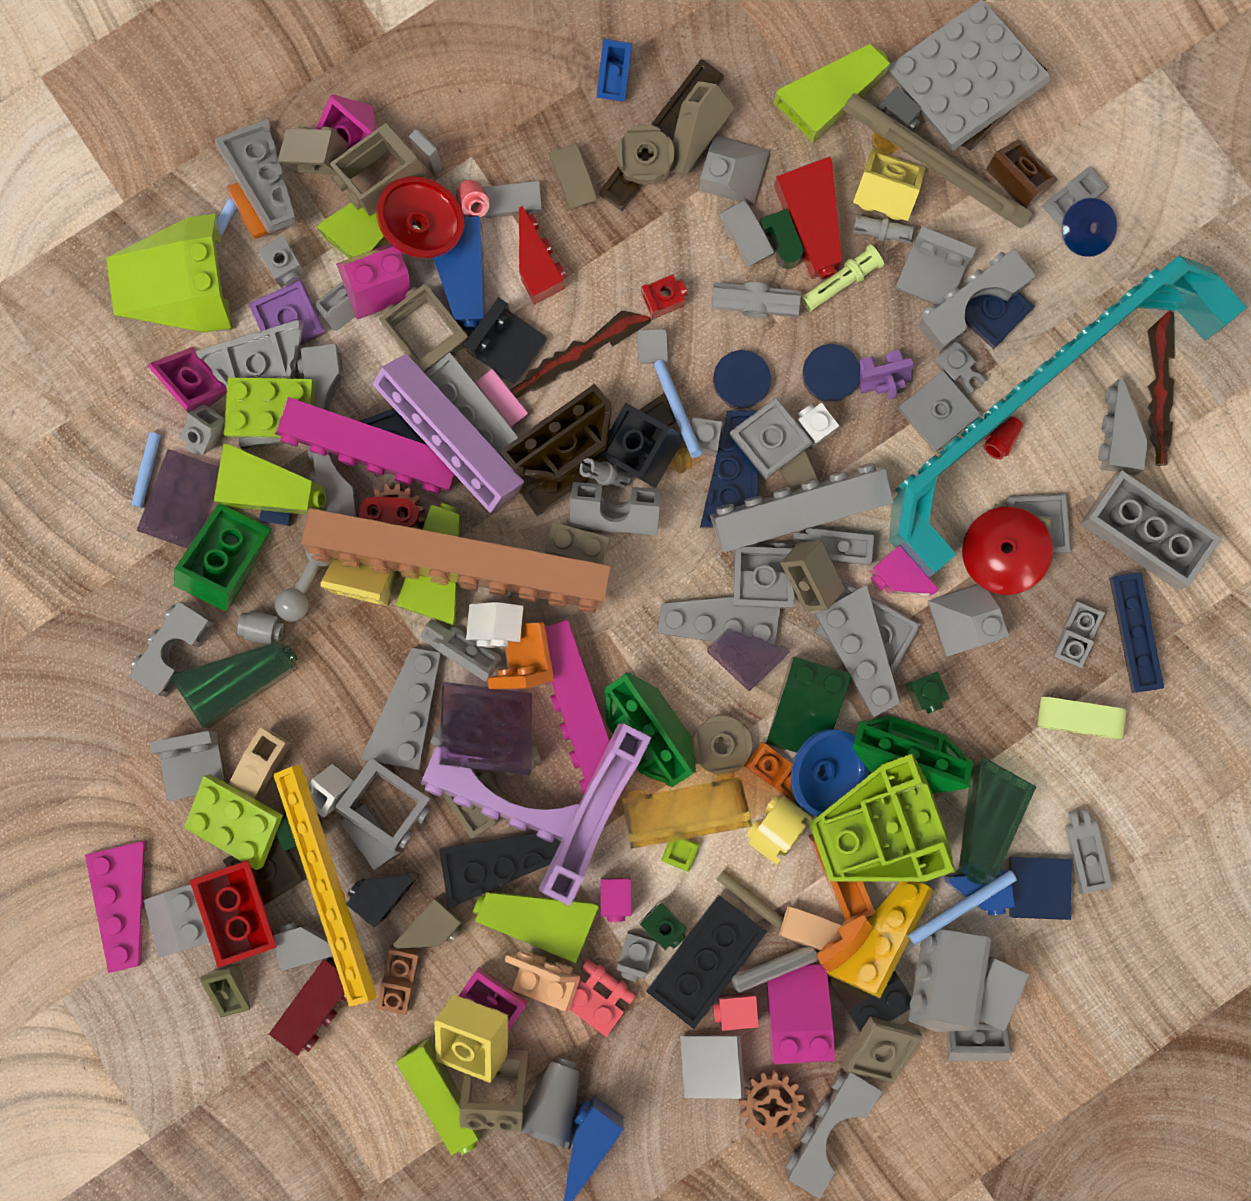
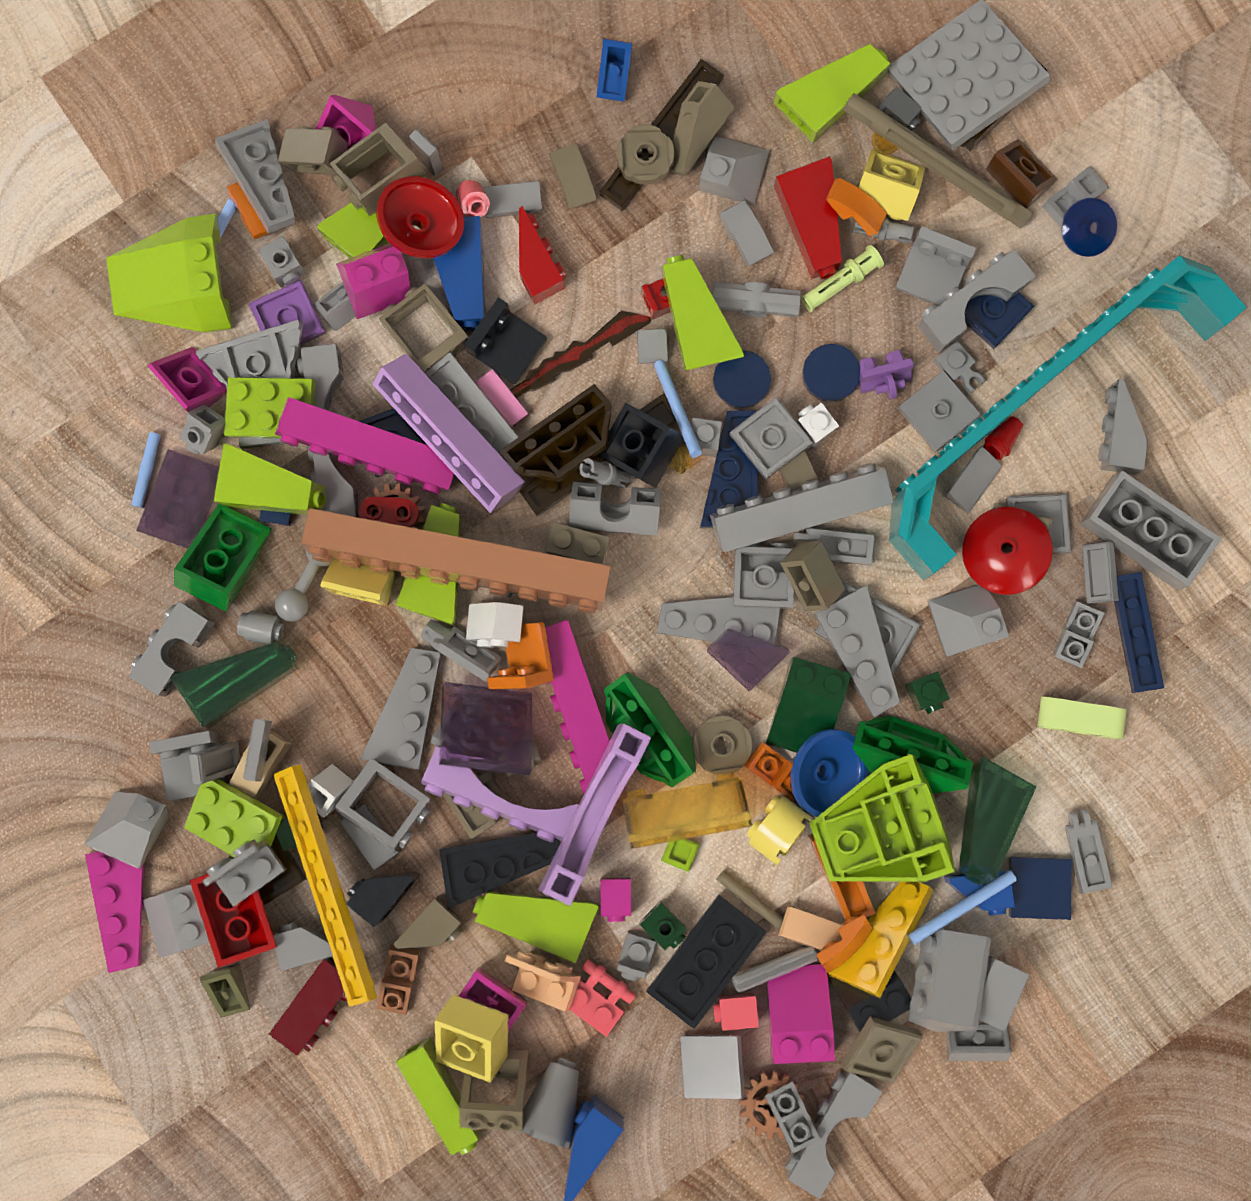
dark green leg [759,209,803,269] -> none
dark pink slope [869,545,939,596] -> none
dark brown sword [1147,311,1174,466] -> none
none -> light grey slope [85,792,169,869]
none -> light grey tile [189,741,240,784]
none -> light grey bracket [203,839,286,907]
none -> light grey tile [243,719,272,781]
none -> lime slope [661,255,744,371]
none -> light grey slope [765,1082,820,1154]
none -> orange slope [826,178,887,236]
none -> light grey slope [945,447,1002,513]
none -> light grey tile [1082,542,1119,604]

